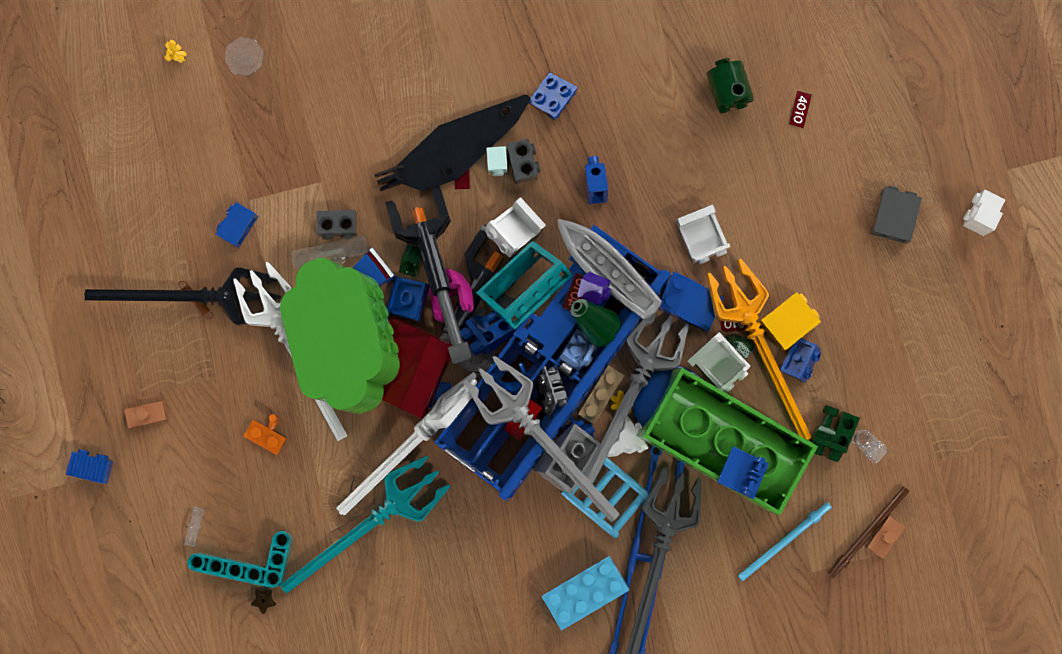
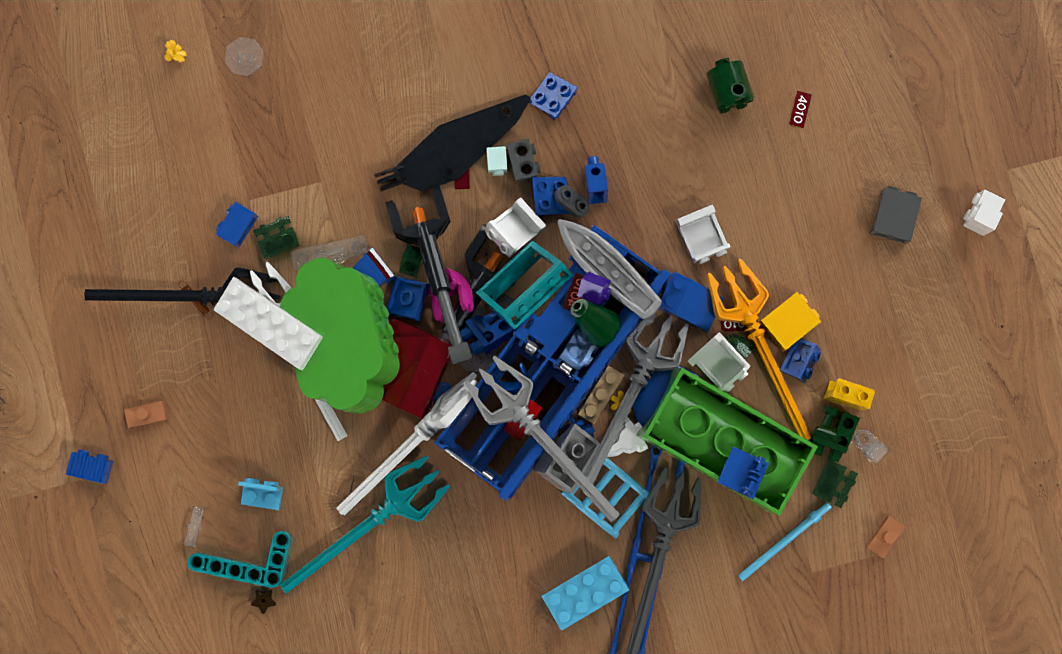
orange plate [243,414,287,455] -> none
dark grey brick [316,210,357,240] -> none
dark grey hinge [536,366,568,418] -> none
reddish brown bar [828,486,910,578] -> none
none -> white plate [214,277,323,370]
none -> medium azure bracket [238,478,284,510]
none -> clear green plate [253,216,301,260]
none -> blue hinge [531,177,570,217]
none -> dark grey plate [554,186,589,218]
none -> clear green plate [812,459,858,508]
none -> yellow panel [823,378,875,411]

